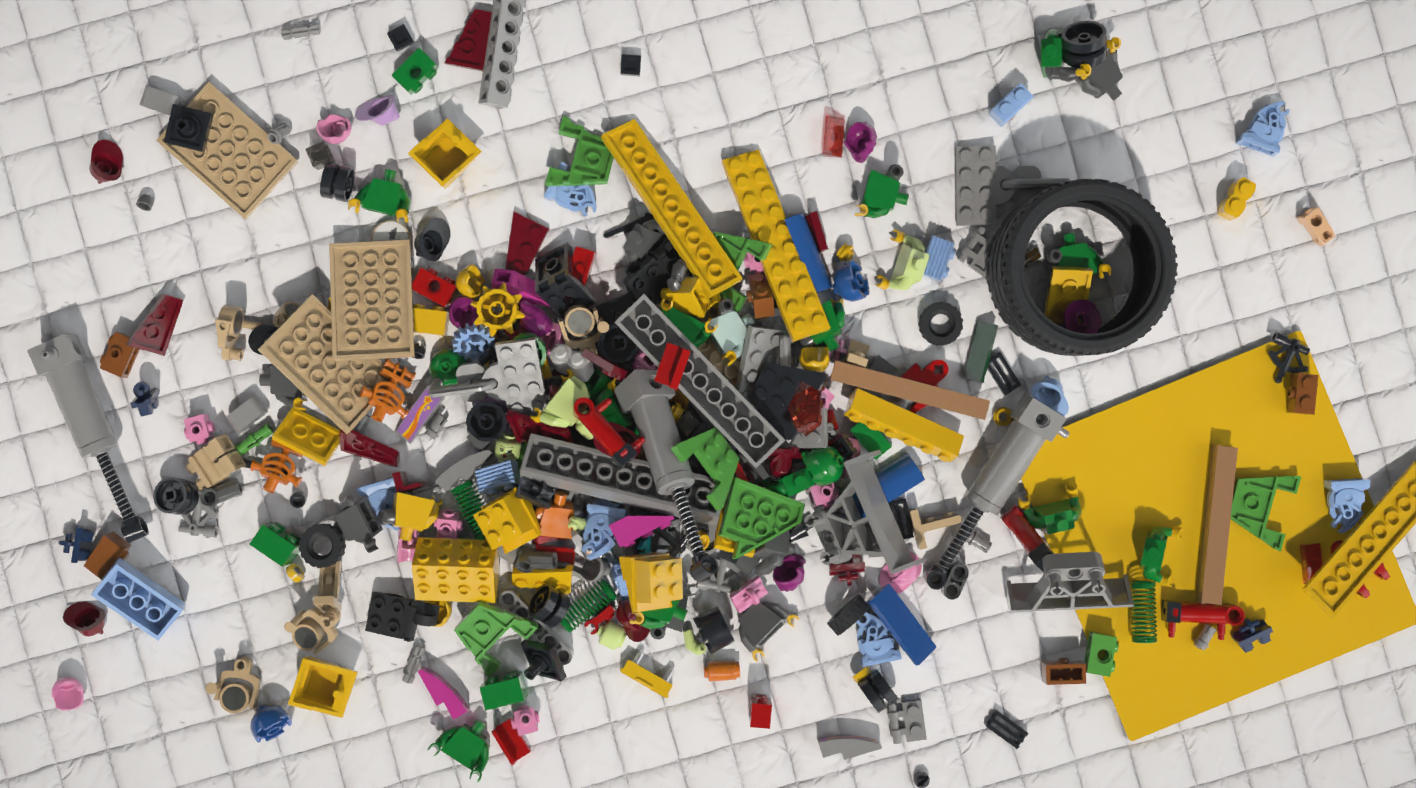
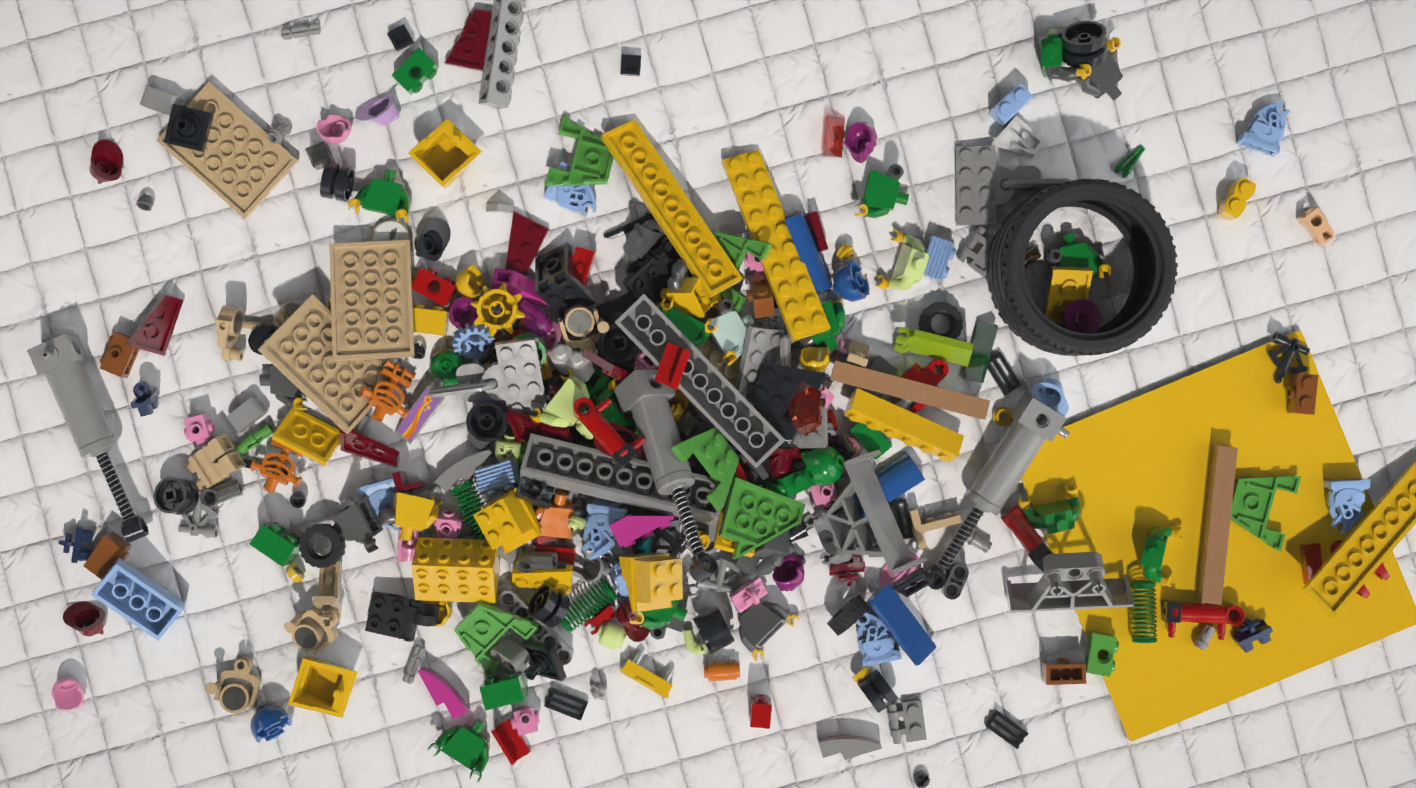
light grey pin [425,413,448,439] -> none
none -> light grey tile [486,203,514,213]
none -> light grey beam [490,638,531,673]
none -> black tile [544,687,589,721]
none -> light grey plate [589,681,607,701]
none -> black tile [893,567,935,597]
none -> lime tile [894,327,974,367]
none -> white wing [991,116,1046,158]
none -> green piece [1114,145,1145,178]

